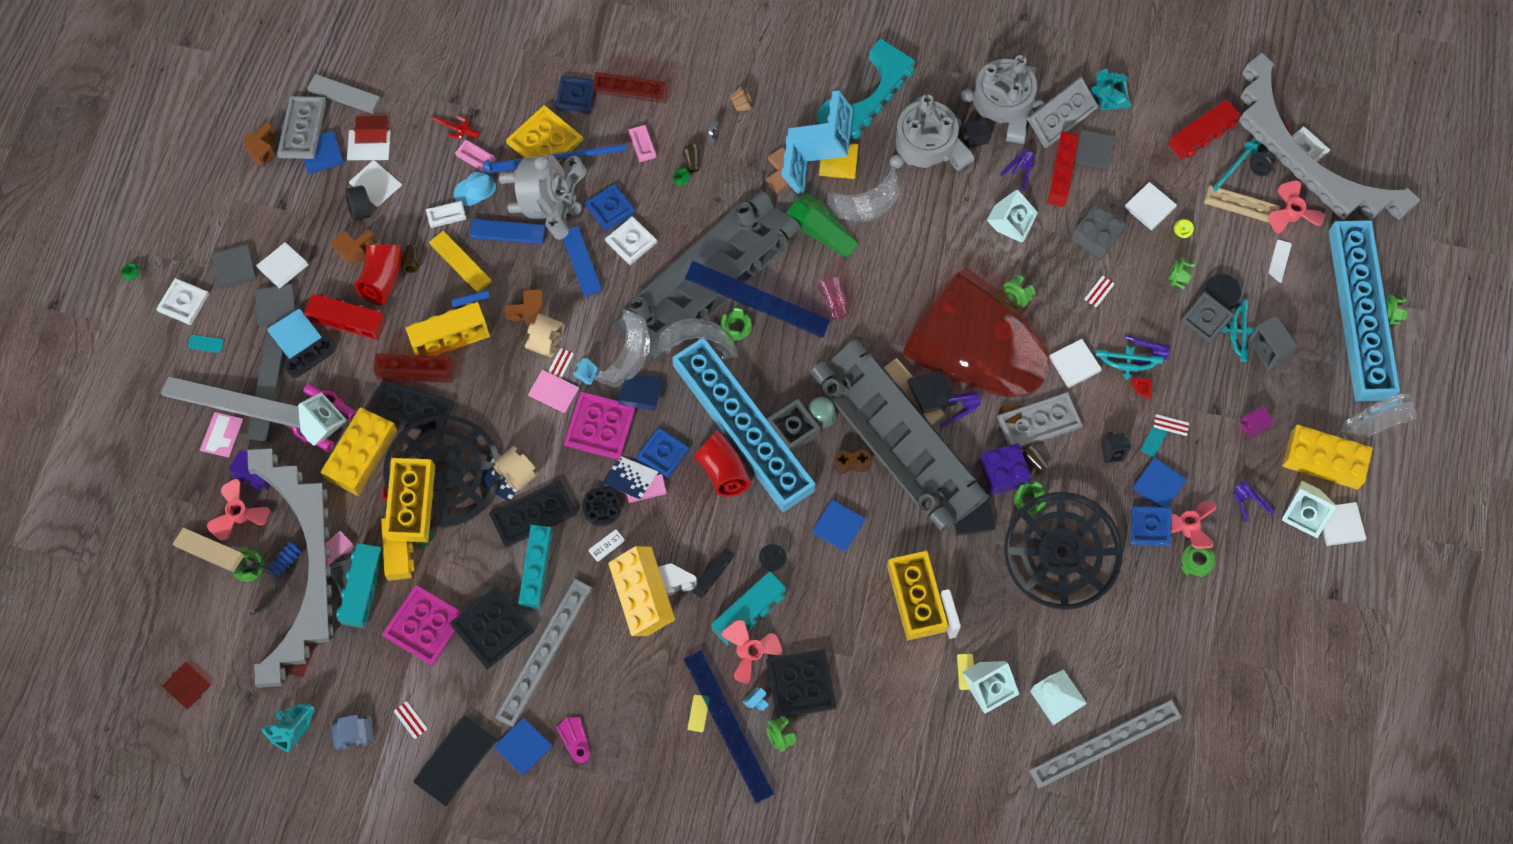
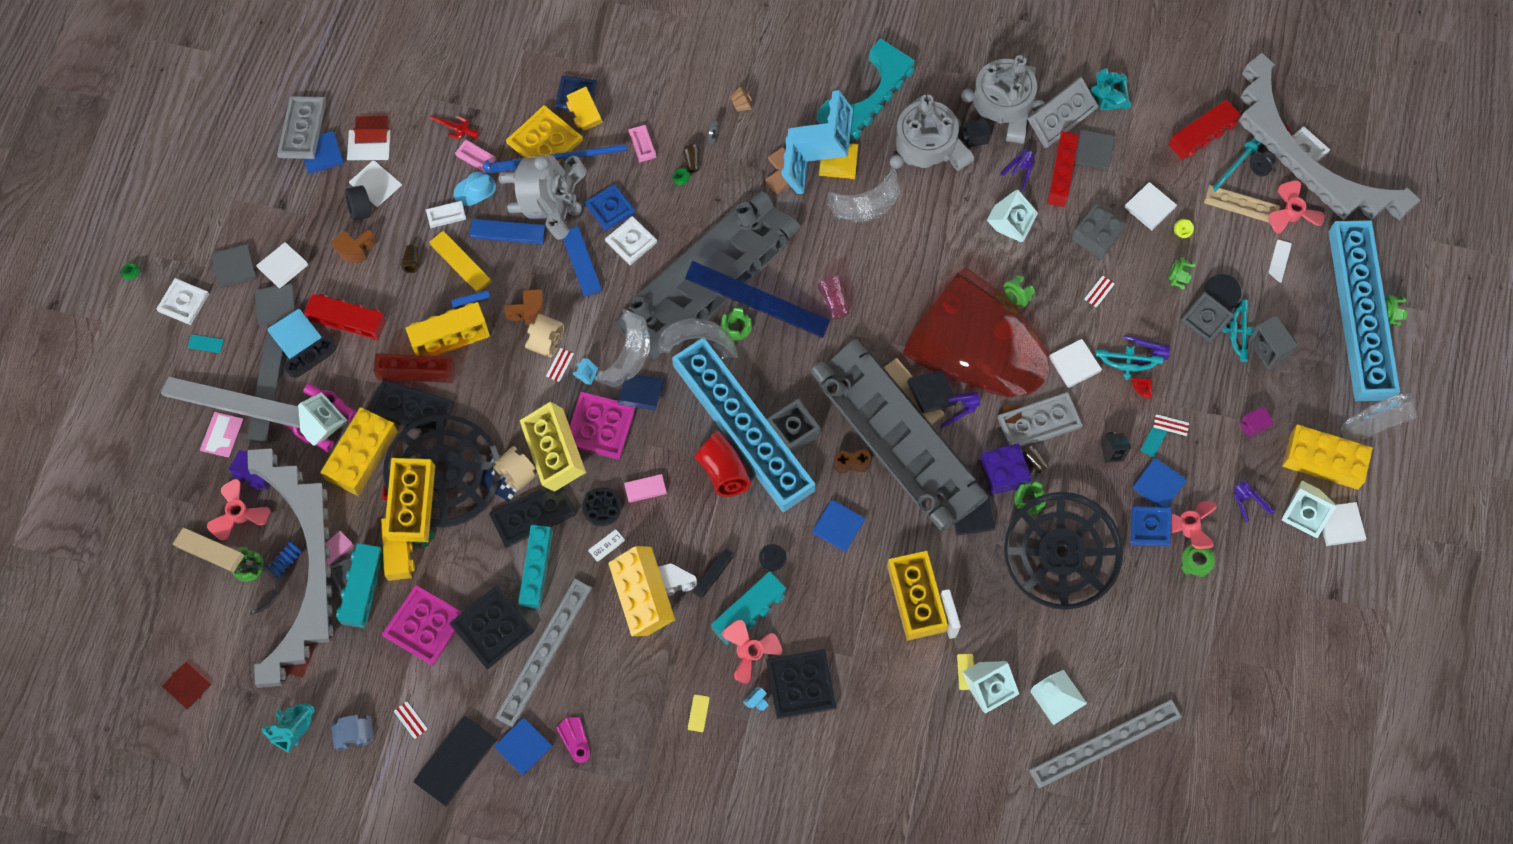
dark orange brick [244,122,276,168] -> none
light grey tile [307,74,381,114] -> none
red brick [355,245,402,306] -> none
bright pink sticker [528,370,579,413] -> none
clear red brick [592,72,668,104] -> none
sticker [602,456,658,499] -> none
blue tile [636,427,690,480] -> none
clear blue tile [683,650,774,804] -> none
bright green piece [766,716,797,752] -> none
green wedge [787,193,858,259] -> none
sand green helmet [808,397,837,429] -> none
none -> light yellow brick [520,402,586,491]
none -> yellow brick [566,87,603,131]

